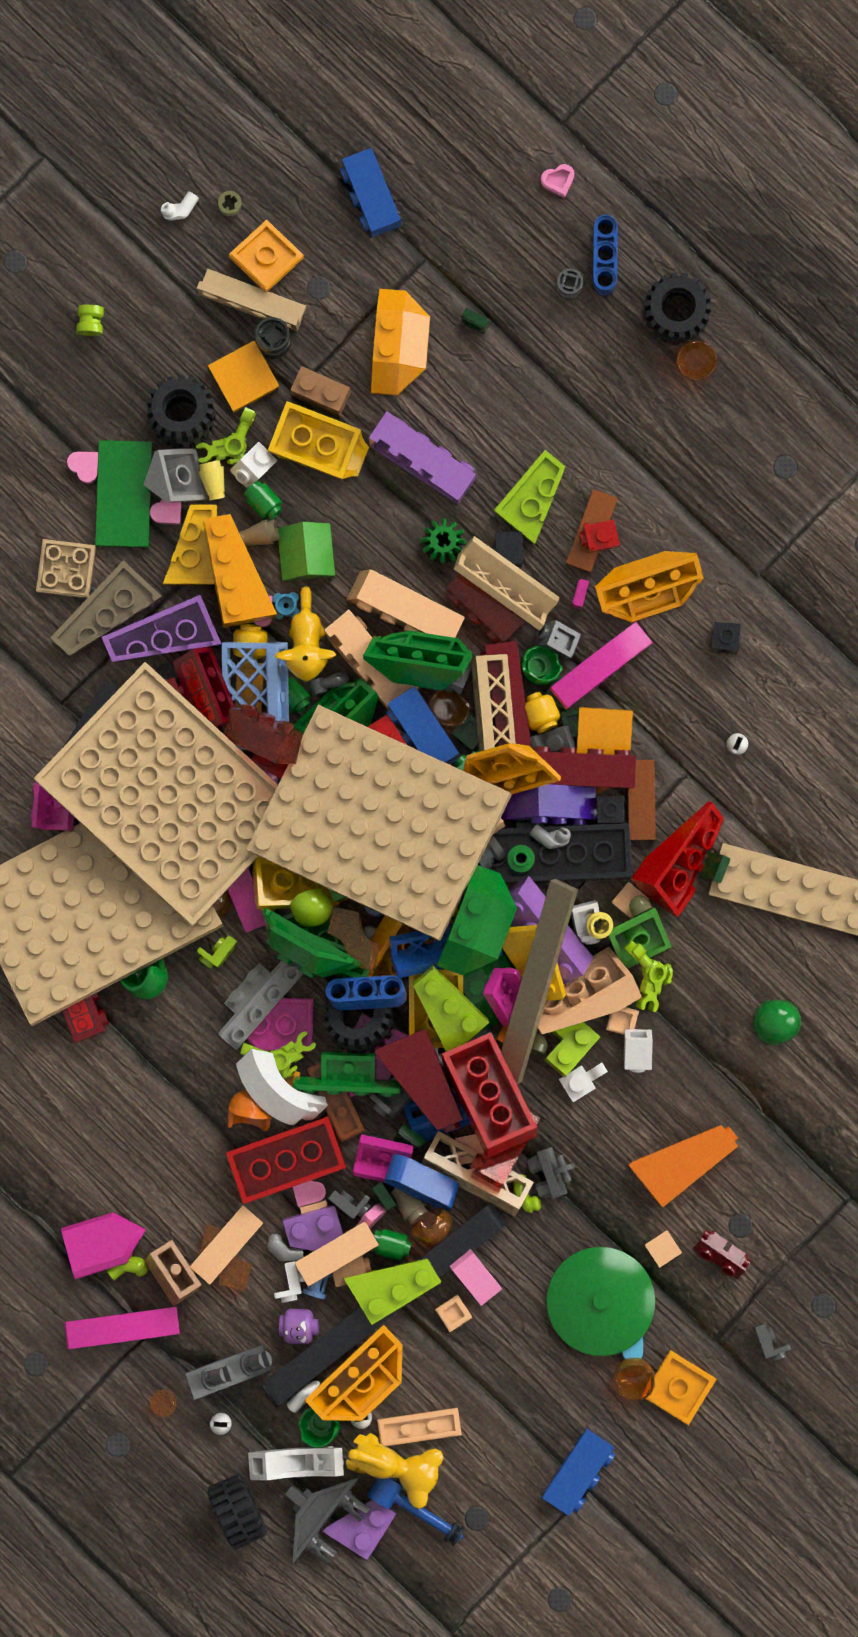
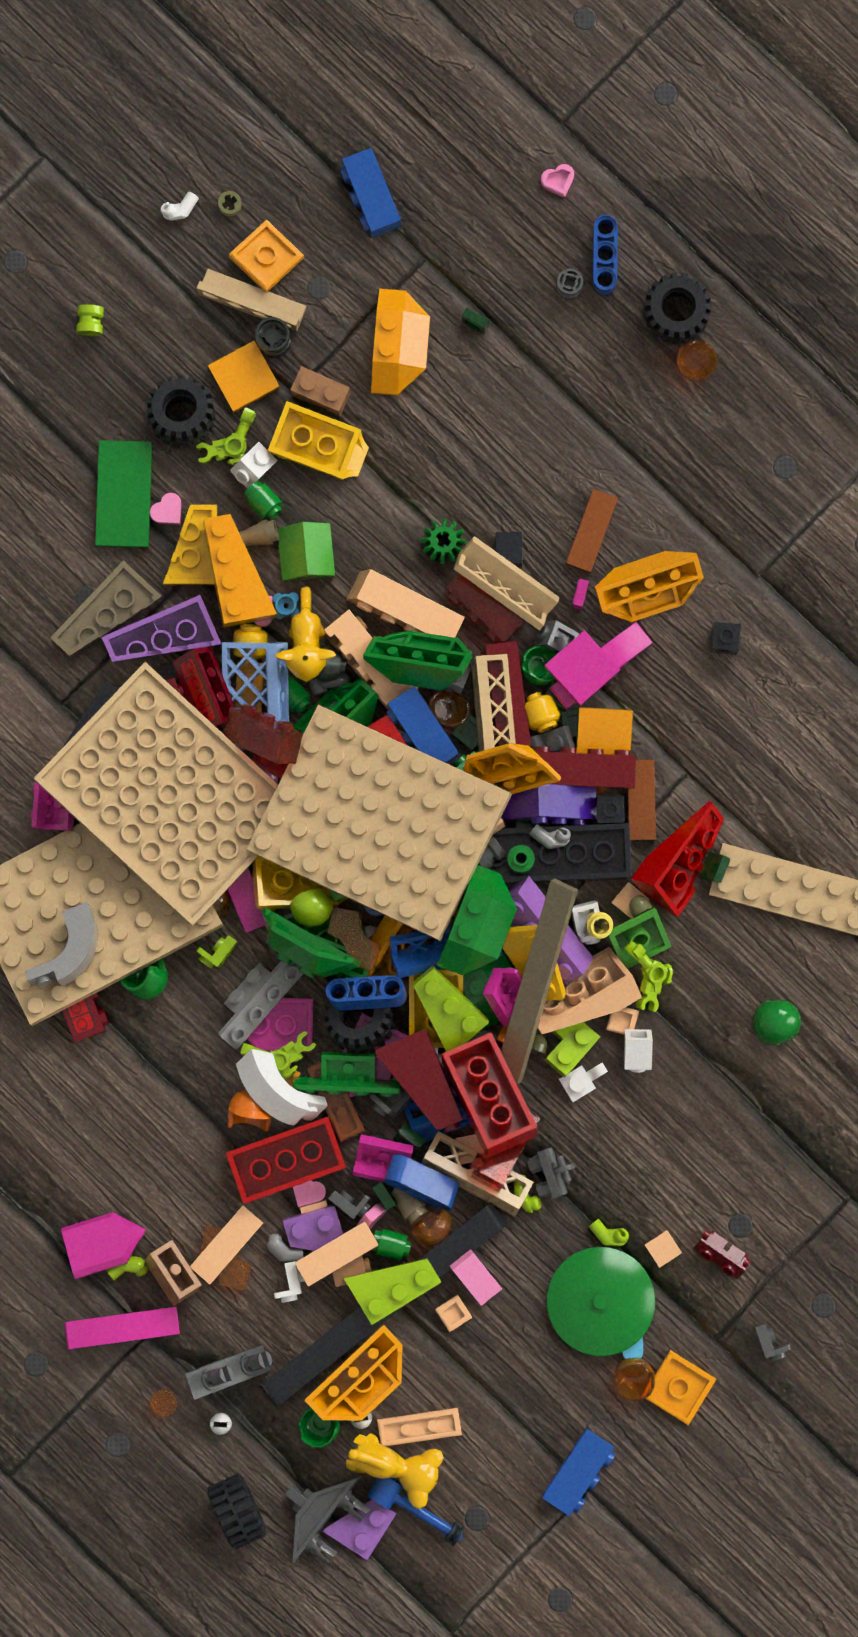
tan tile [36,539,96,599] -> none
bright pink tile [67,452,98,484] -> none
light grey slope [143,448,208,503] -> none
light yellow cone [198,460,225,500] -> none
white arch [248,1446,344,1480] -> none
medium lavender head [279,1308,319,1345] -> none
white arm [287,1381,320,1413] -> none
medium blue bush [302,1273,333,1299] -> none
medium lavender wedge [369,411,476,505] -> none
lime wing [494,450,566,546] -> none
red bracket [579,519,620,553] -> none
orange slope [628,1125,738,1207] -> none
white hinge [726,733,748,755] -> none
none -> light grey arch [25,902,98,987]
none -> pearl dark grey cone [318,646,346,682]
none -> dark pink tile [544,630,620,706]
none -> lime arm [589,1218,629,1246]

